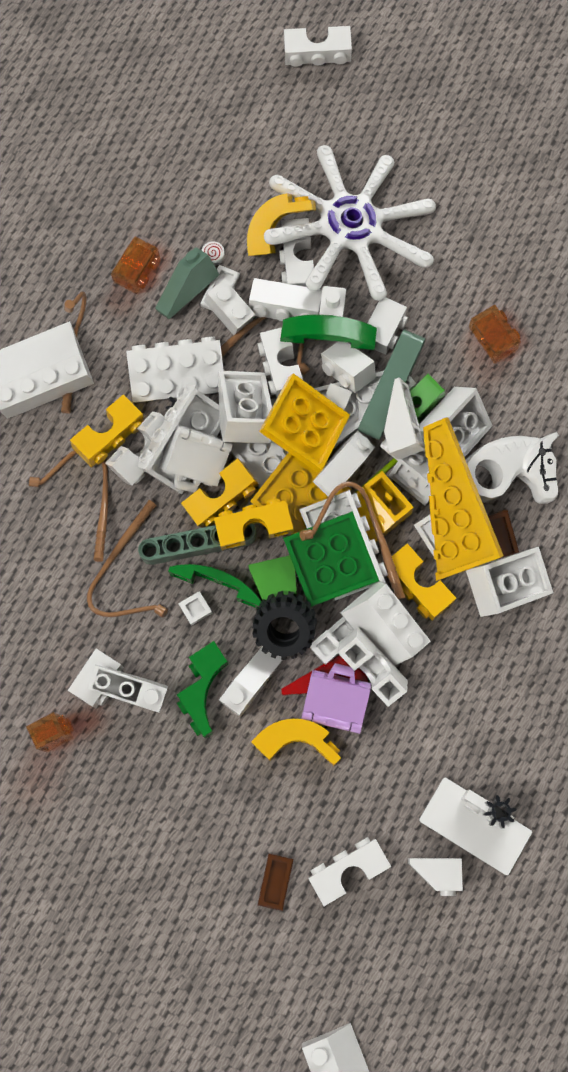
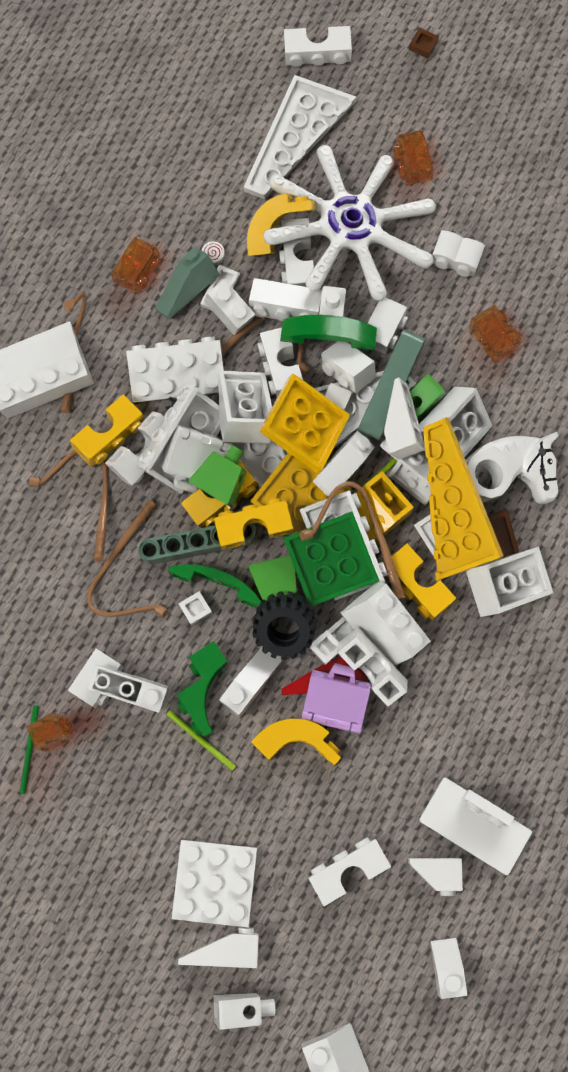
reddish brown tile [258,854,294,911] -> none
black gear [483,795,517,829] -> none
none -> green axle [19,705,39,794]
none -> lime axle [166,710,236,771]
none -> white plate [172,840,257,928]
none -> white slope [178,927,259,968]
none -> bright green torso [188,445,247,508]
none -> white torso [213,993,275,1030]
none -> white wing [243,75,356,199]
none -> clear orange brick [393,130,434,186]
none -> reddish brown plate [409,27,439,59]
none -> white slope [430,938,468,999]
none -> white brick [432,230,485,277]

